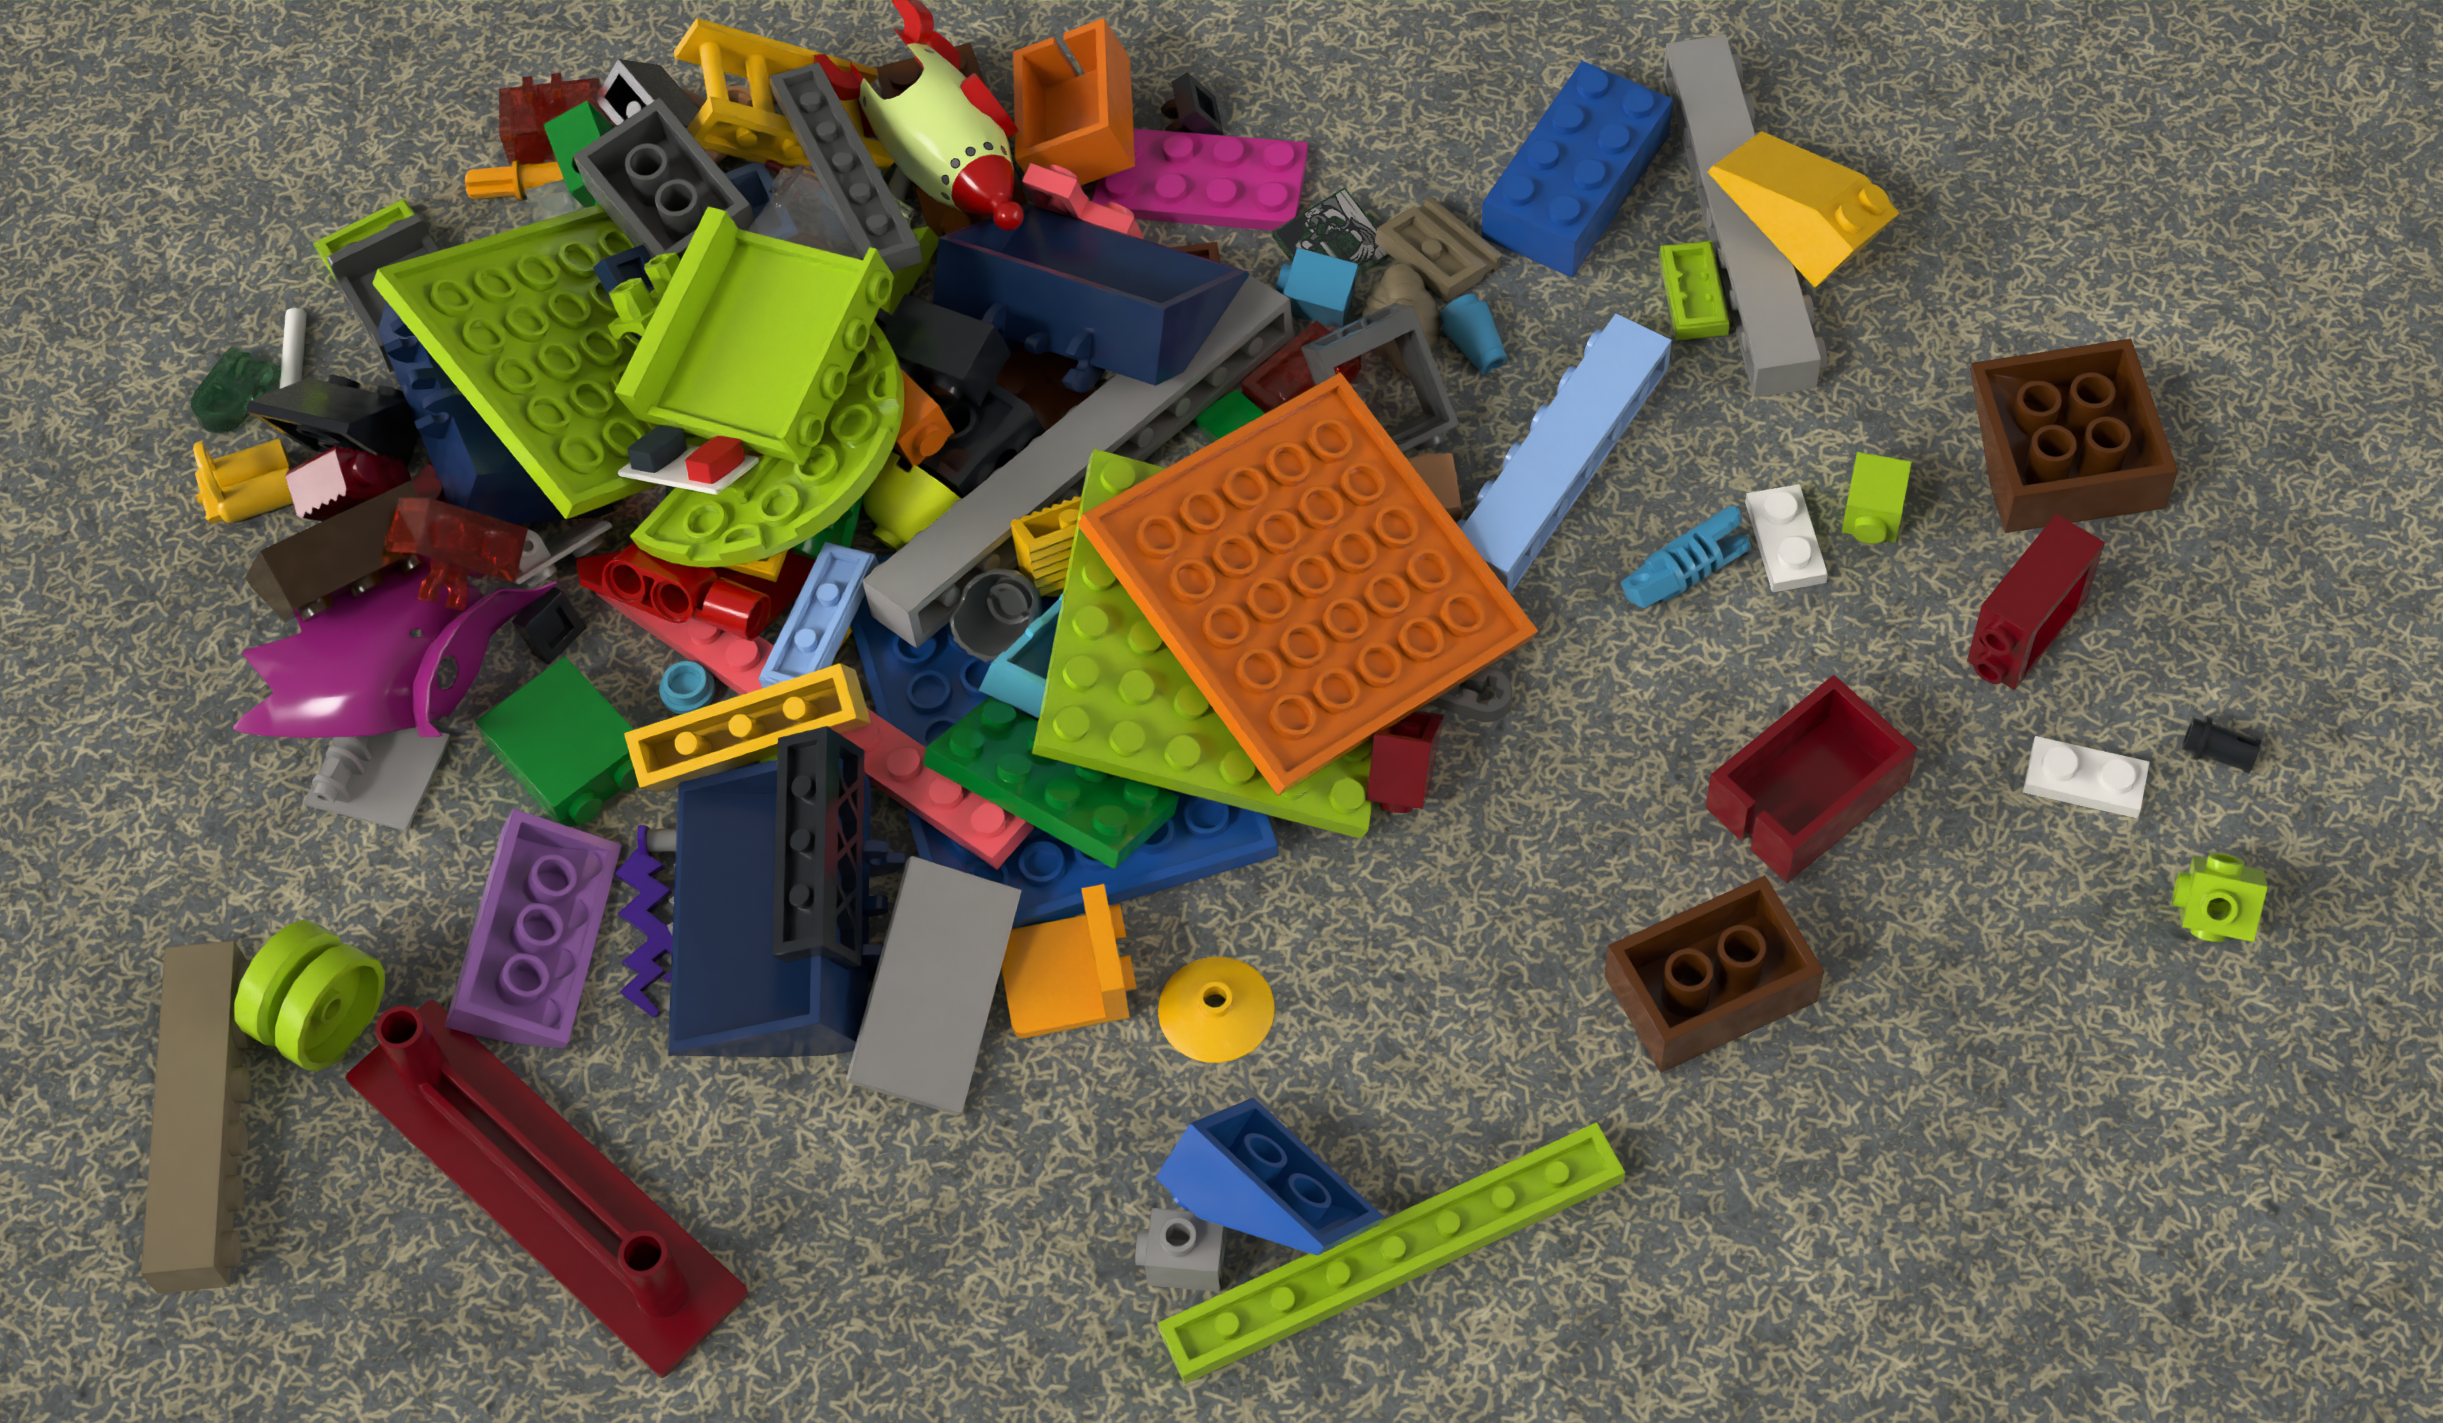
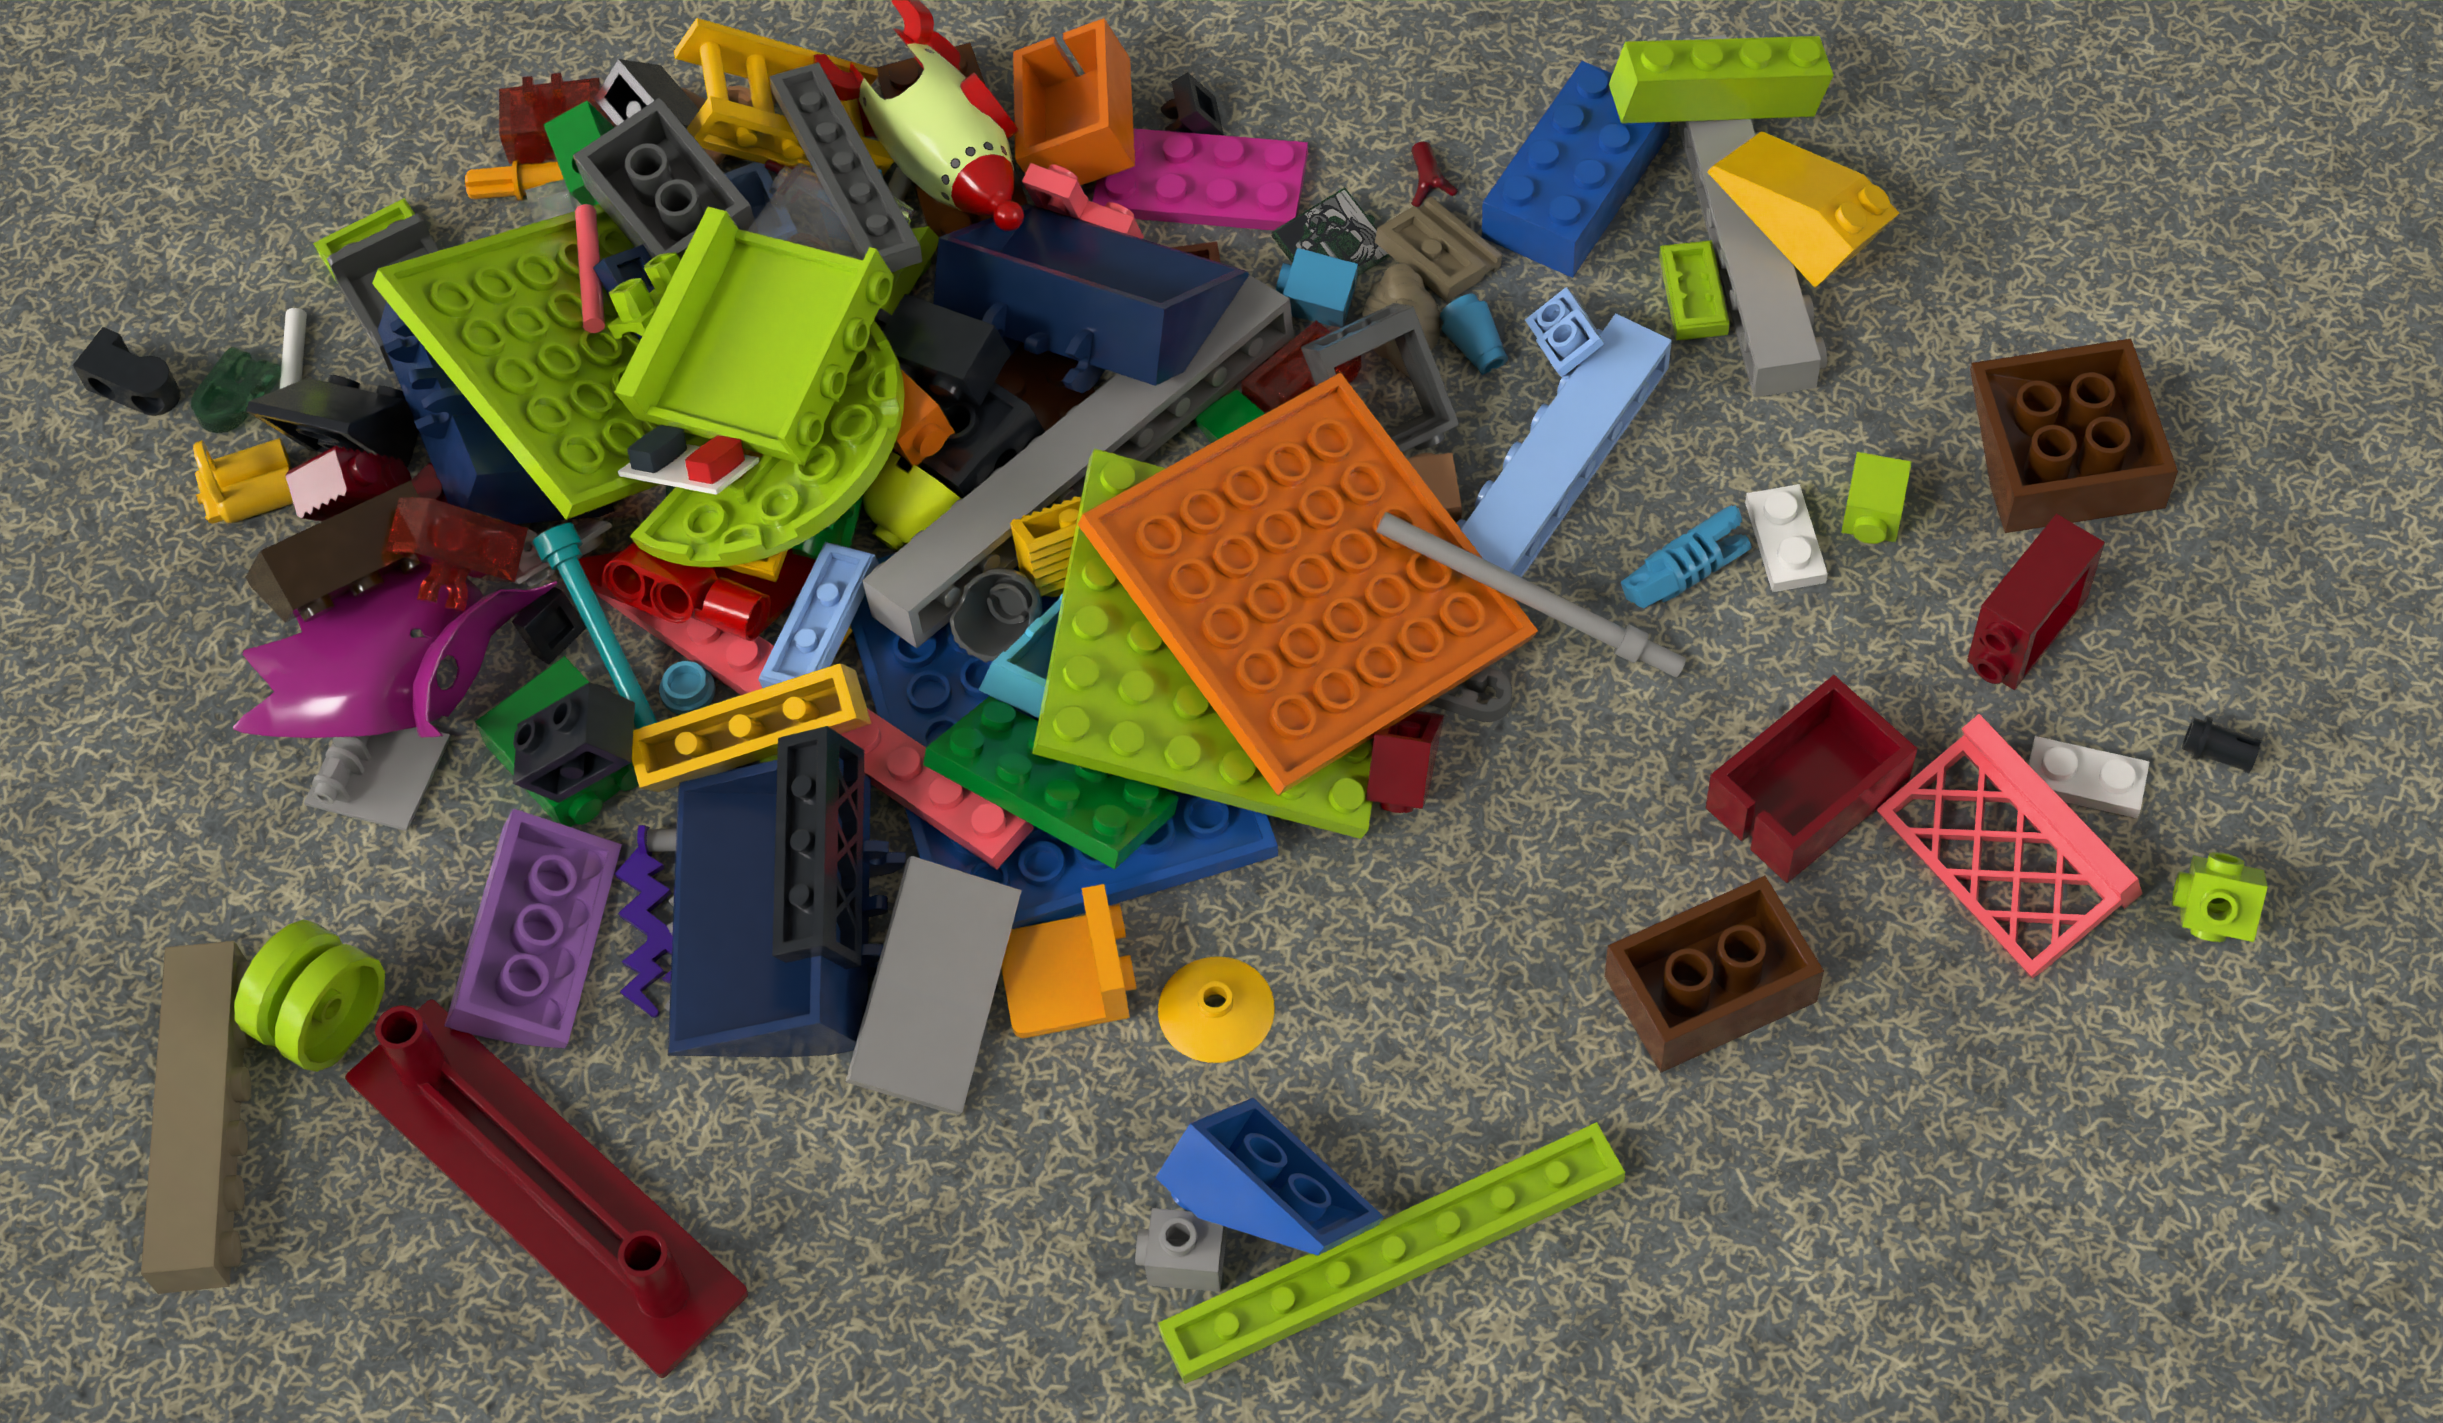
none -> black leg [73,327,181,416]
none -> black brick [513,682,635,803]
none -> teal piece [532,522,658,729]
none -> coral bar [575,204,605,333]
none -> light grey bar [1376,512,1686,678]
none -> dark red bar [1411,141,1458,207]
none -> light blue slope [1525,287,1604,377]
none -> lime brick [1609,36,1834,123]
none -> coral fence [1876,714,2142,979]

